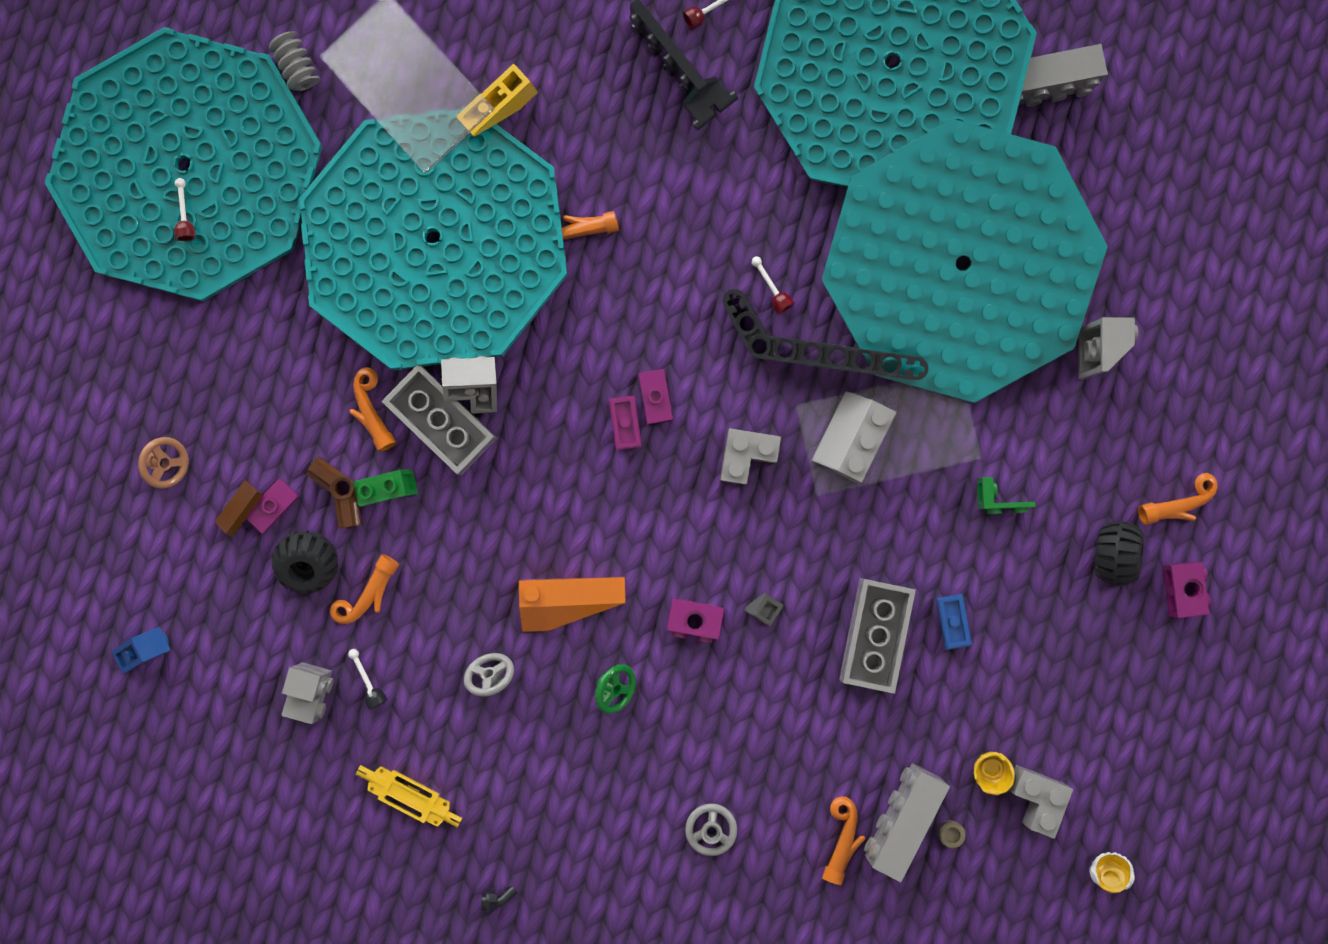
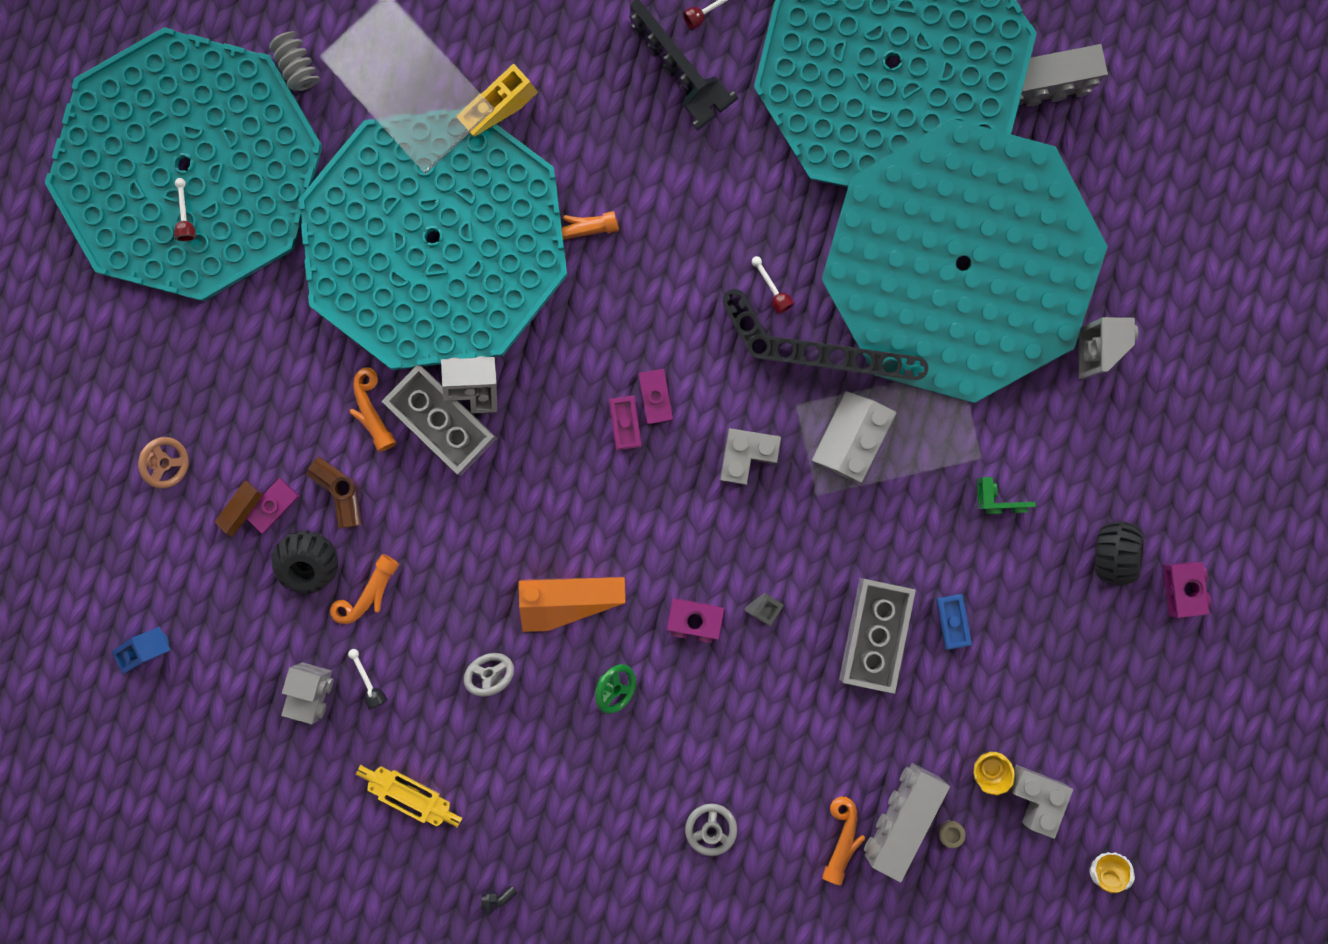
green bracket [354,469,418,506] -> none
orange plant [1138,473,1218,525] -> none

